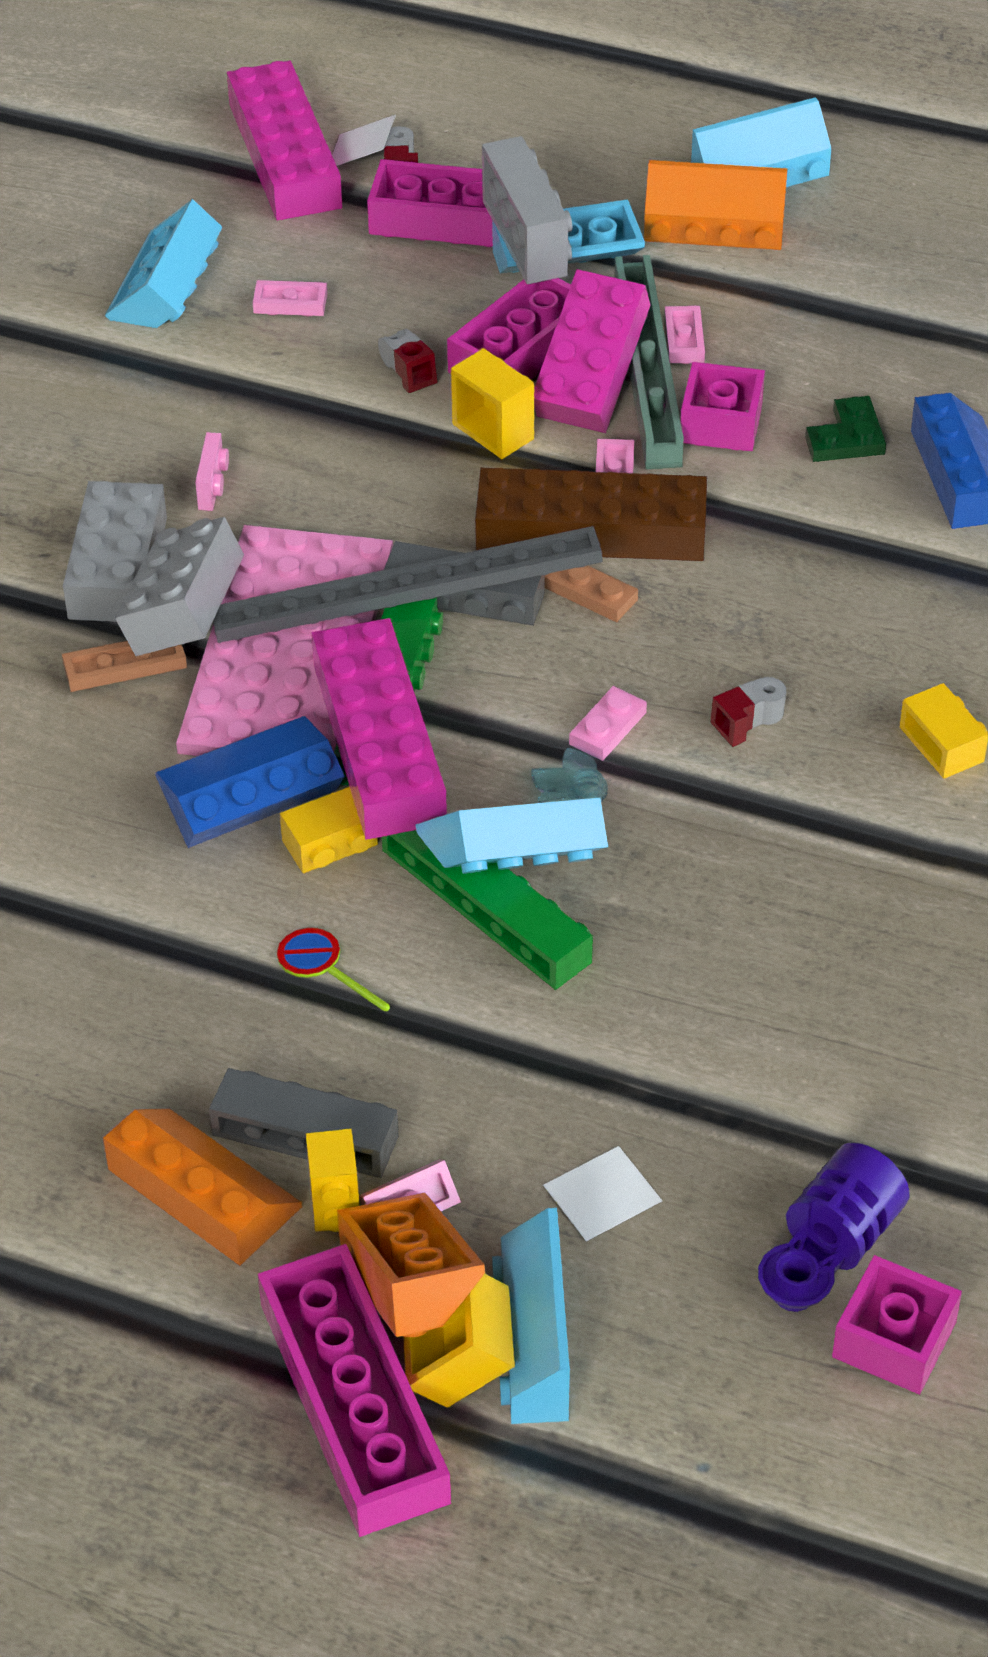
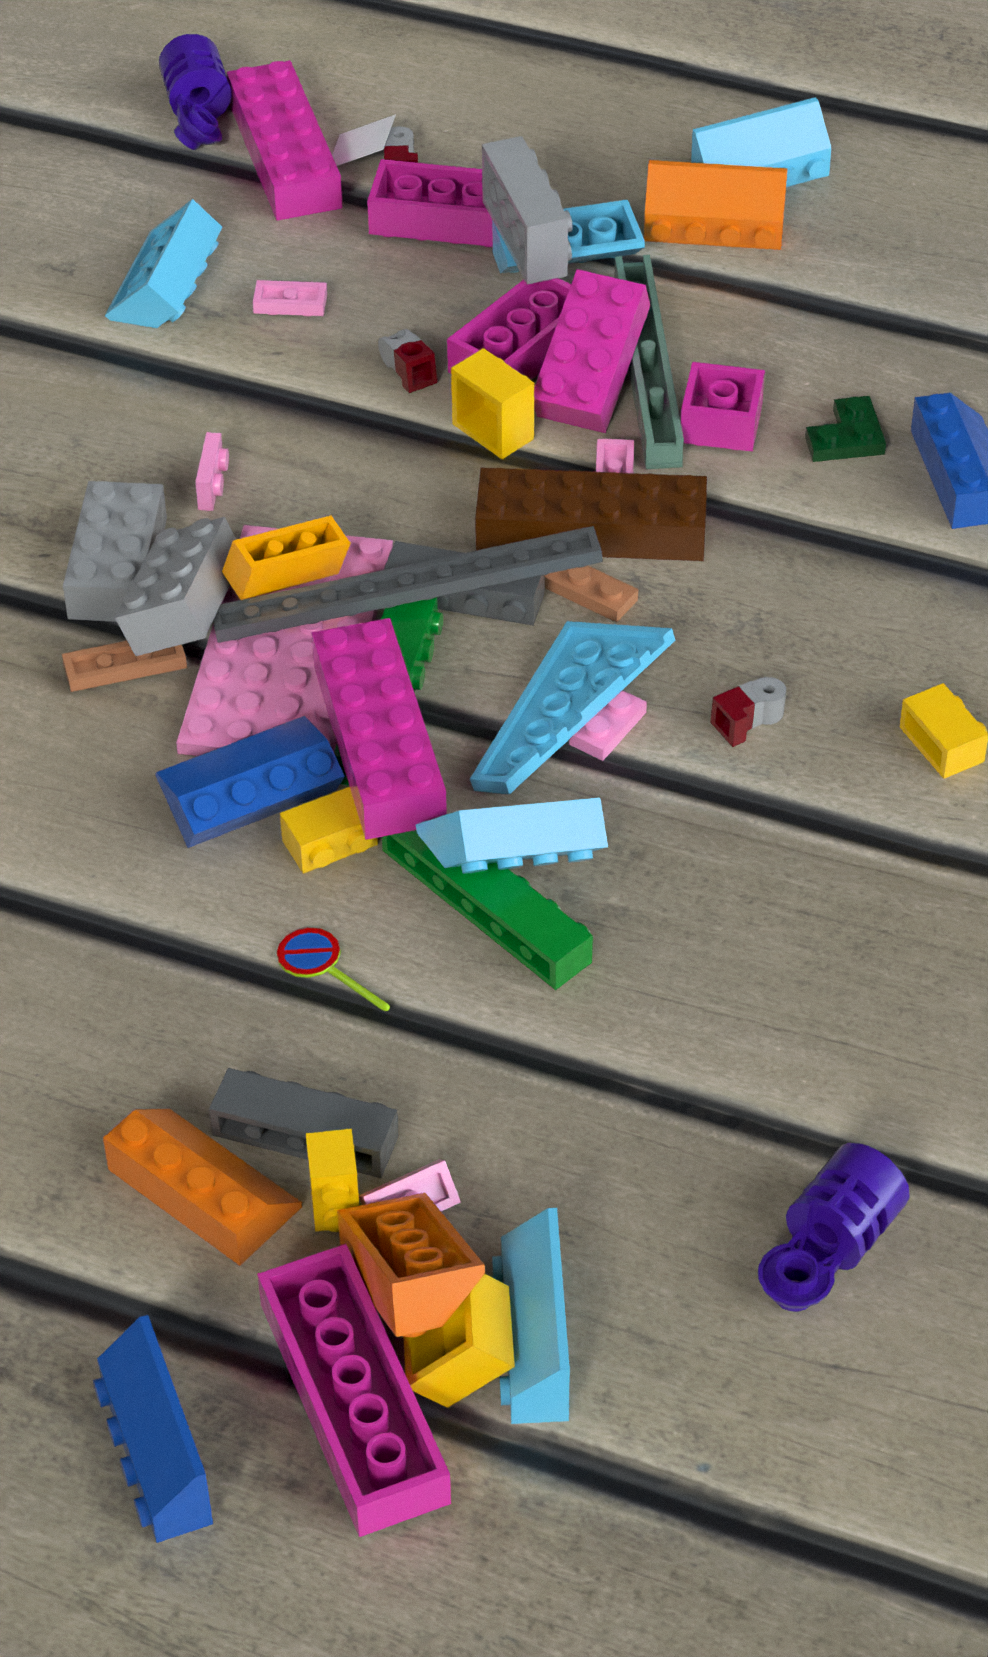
clear light blue plate [531,748,608,803] -> none
white sticker [543,1146,662,1241] -> none
bright pink plate [664,306,705,364] -> none
dark pink brick [832,1255,962,1395] -> none
none -> blue slope [93,1315,213,1543]
none -> dark purple cylinder [159,34,231,150]
none -> light orange brick [222,515,351,600]
none -> medium azure wing [470,621,676,794]

